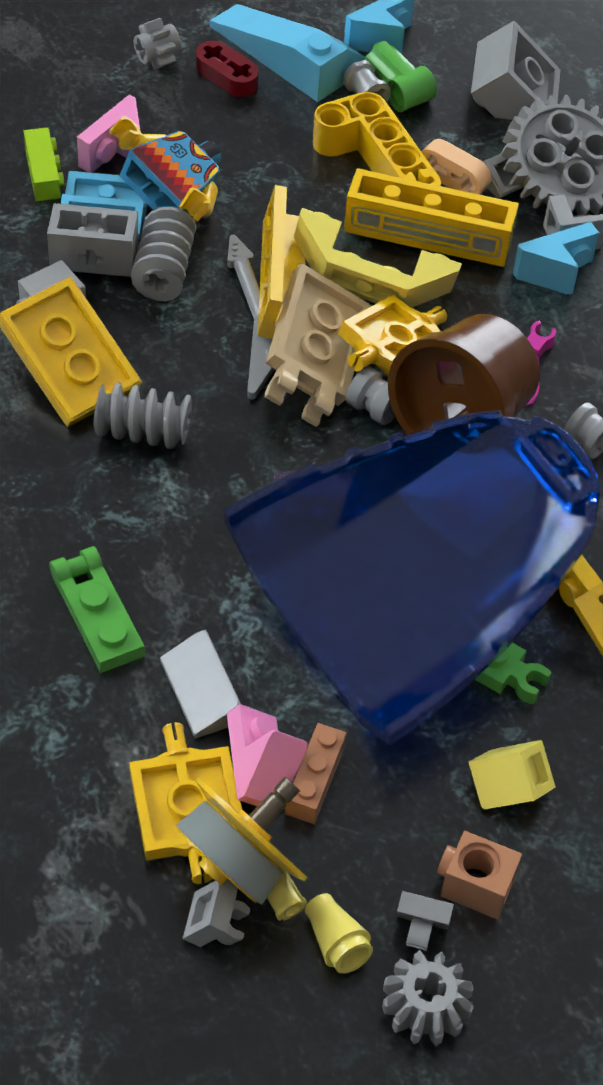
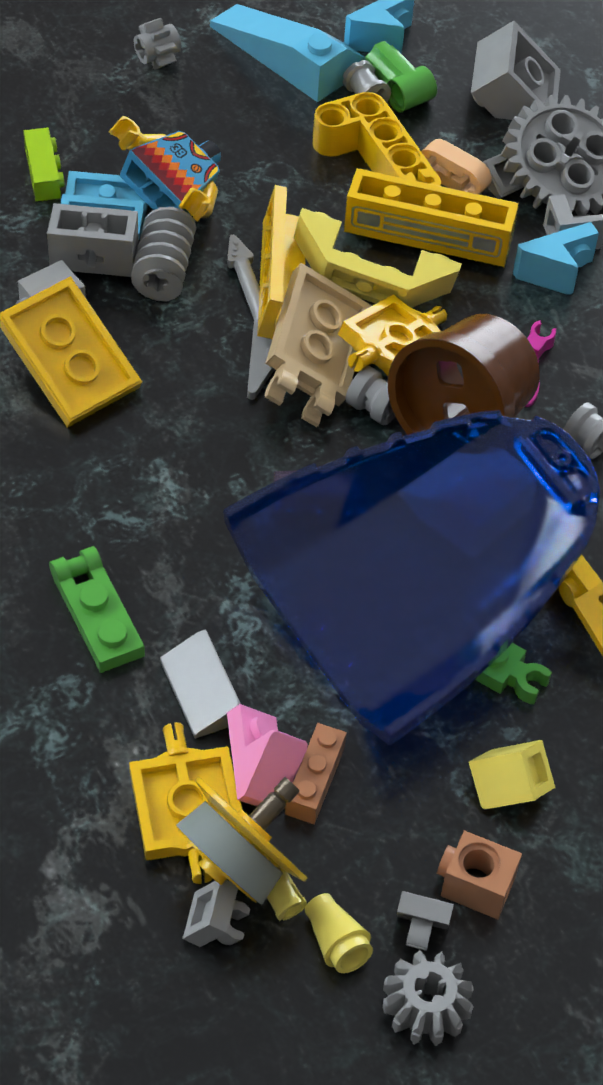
bright pink slope [77,94,140,173] -> none
light grey piece [94,382,192,449] -> none
dark red beam [196,41,259,97] -> none

